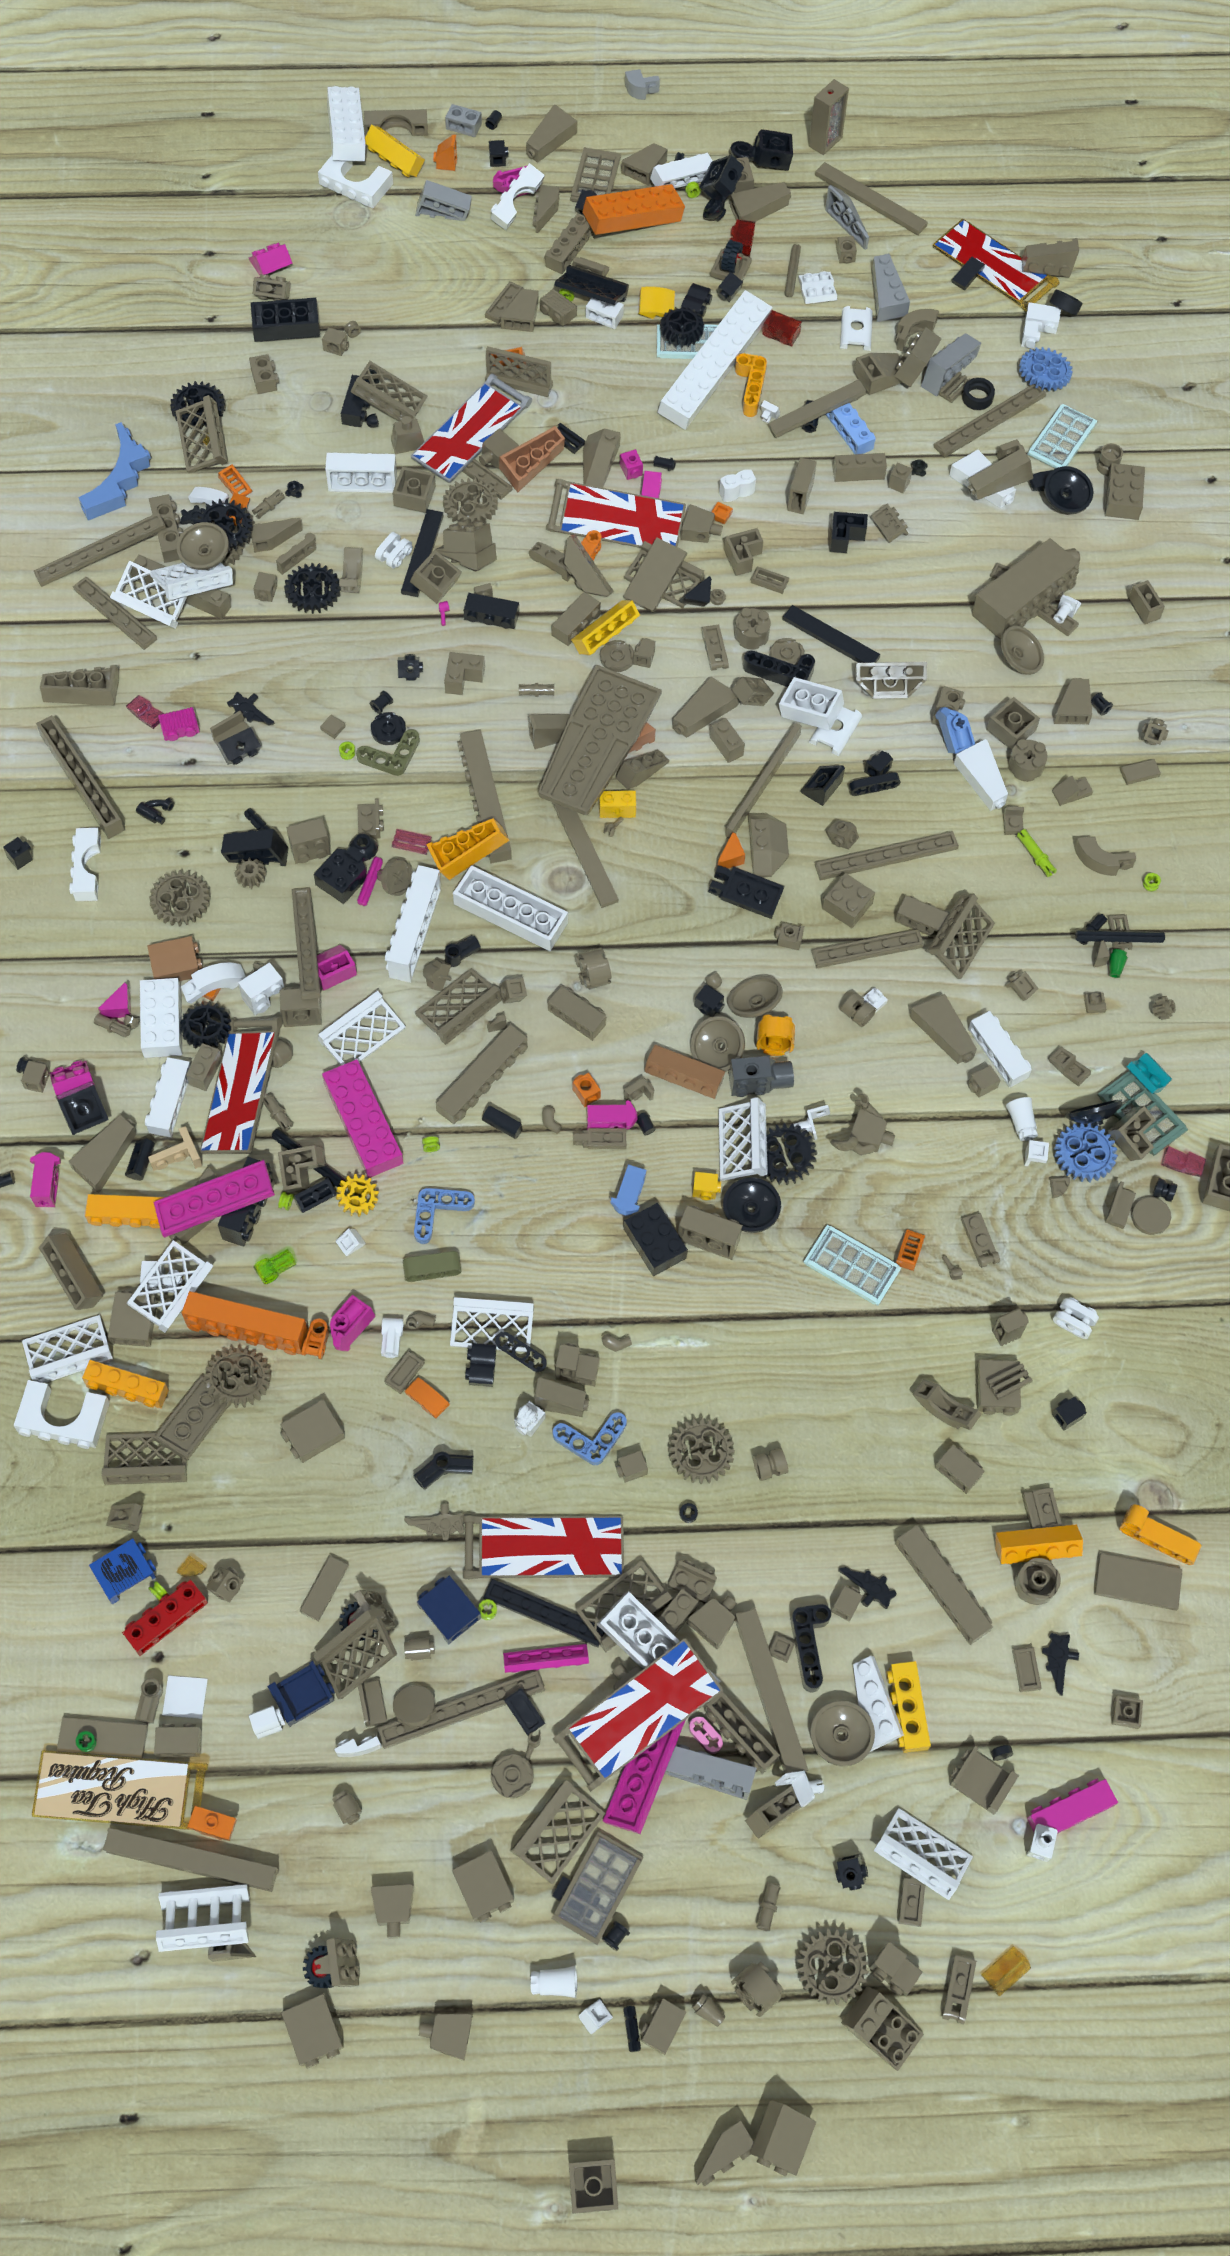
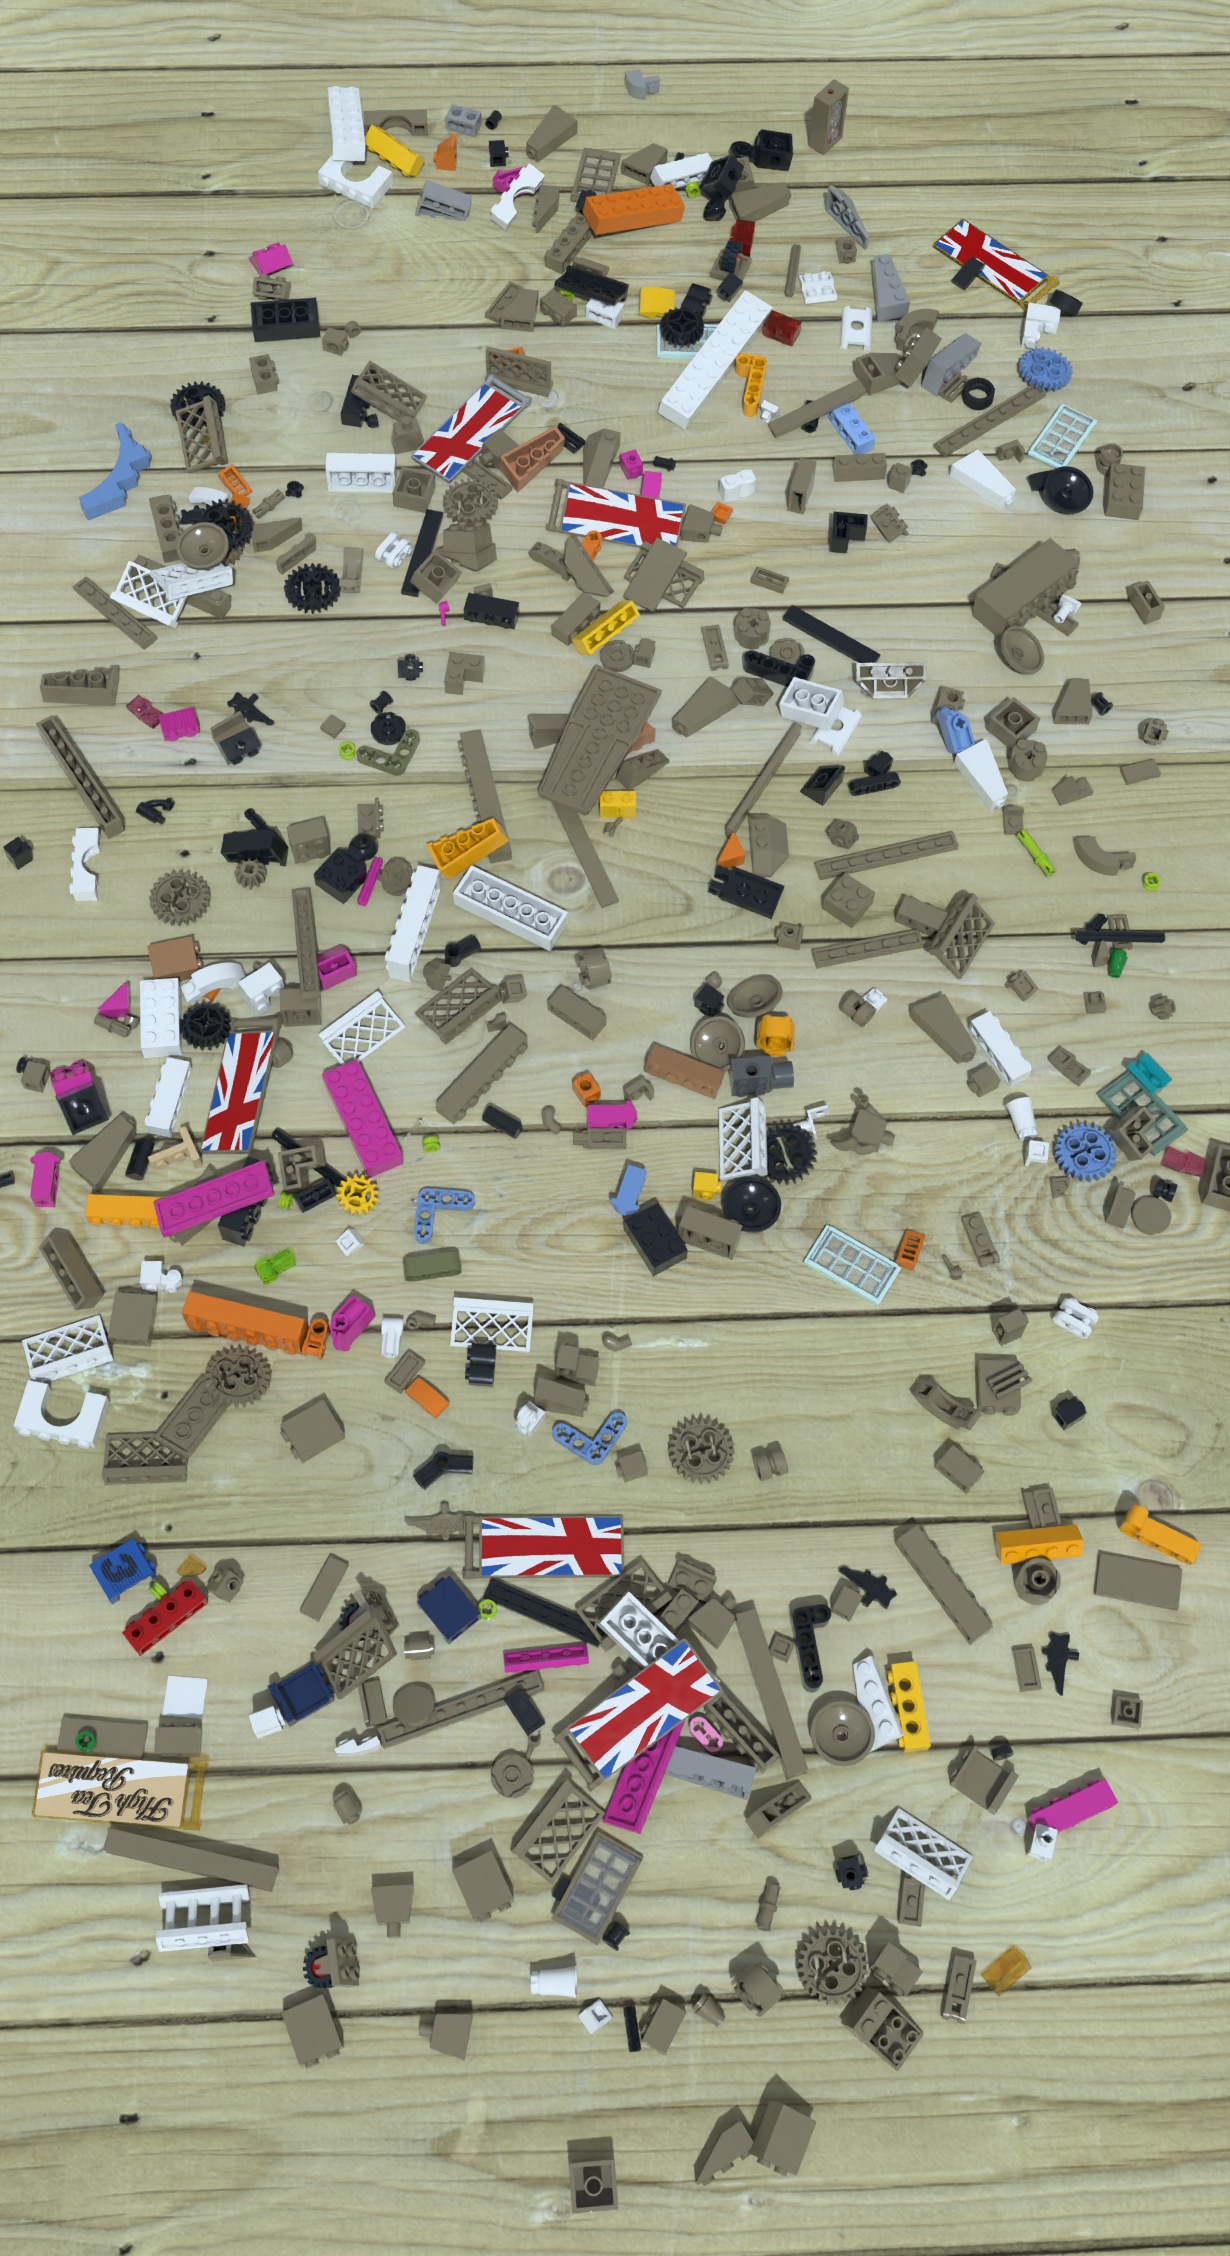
dark tan tile [34,512,166,587] -> none
light orange brick [82,1360,169,1409] -> none
dark tan slope [106,1503,142,1532] -> none
white fence [127,1240,213,1333] -> none
dark tan piece [135,1678,163,1724] -> none
dark tan brick [186,1043,222,1091] -> none
orange brick [188,1806,237,1841] -> none
dark tan brick [253,572,277,602] -> none
dark tan pin [263,1095,293,1132] -> none
clear pink tile [392,829,432,855] -> none
black beam [495,1332,547,1372] -> none
dark tan pin [519,683,554,697] -> none
black piece [636,1112,656,1136] -> none
black slope [679,576,712,607] -> none
black bush [679,1503,698,1523] -> none
dark tan plate [710,589,726,605] -> none
dark tan brick [710,718,745,763] -> none
dark tan brick [724,528,763,576] -> none
white bracket [775,1771,824,1807] -> none
dark tan tile [815,162,928,235] -> none
dark tan slope [967,448,1033,500] -> none
dark tan wedge [1021,238,1079,277] -> none
black dish [1065,1099,1123,1127] -> none

